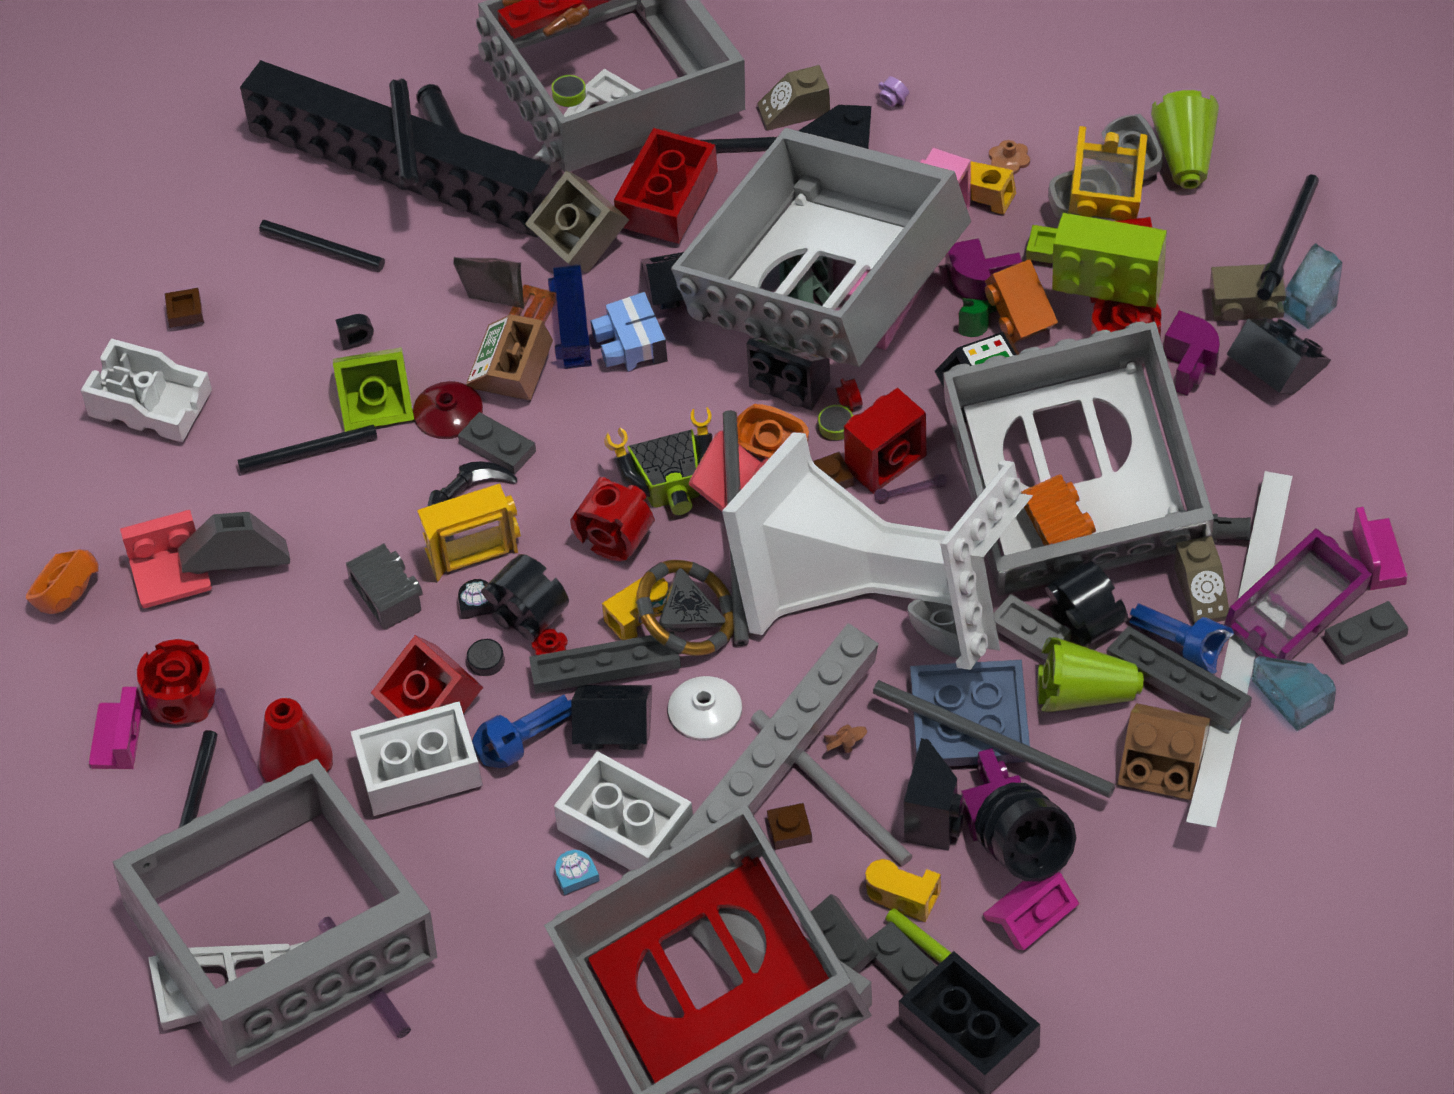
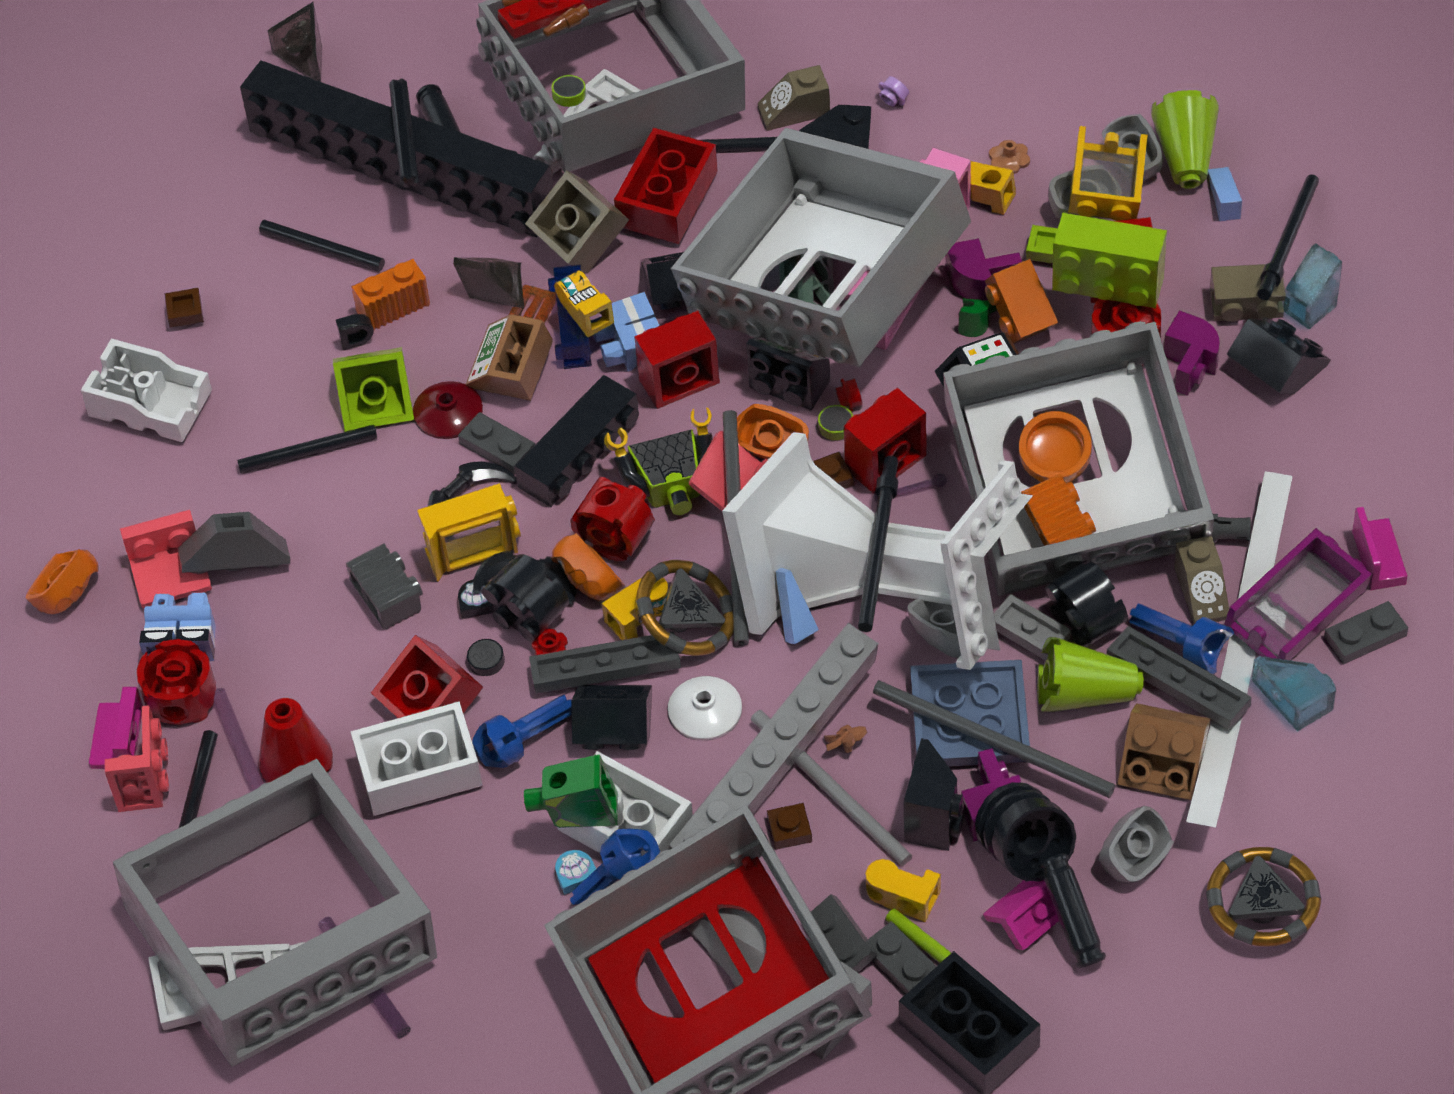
none -> coral bracket [105,705,169,812]
none -> light blue hips [139,592,216,661]
none -> clear smoke slope [267,1,322,81]
none -> orange brick [351,259,430,330]
none -> black piece [473,551,576,607]
none -> black brick [514,374,639,507]
none -> green torso [524,754,618,828]
none -> orange piece [552,533,626,601]
none -> yellow leg [554,270,614,337]
none -> blue piece [570,828,660,905]
none -> red brick [634,310,720,409]
none -> light blue piece [776,568,819,645]
none -> black bar [858,455,899,632]
none -> orange piece [1019,411,1092,483]
none -> black axle [1038,853,1106,969]
none -> light grey piece [1098,806,1174,883]
none -> piece [1206,847,1322,947]
none -> light blue piece [1208,167,1242,221]

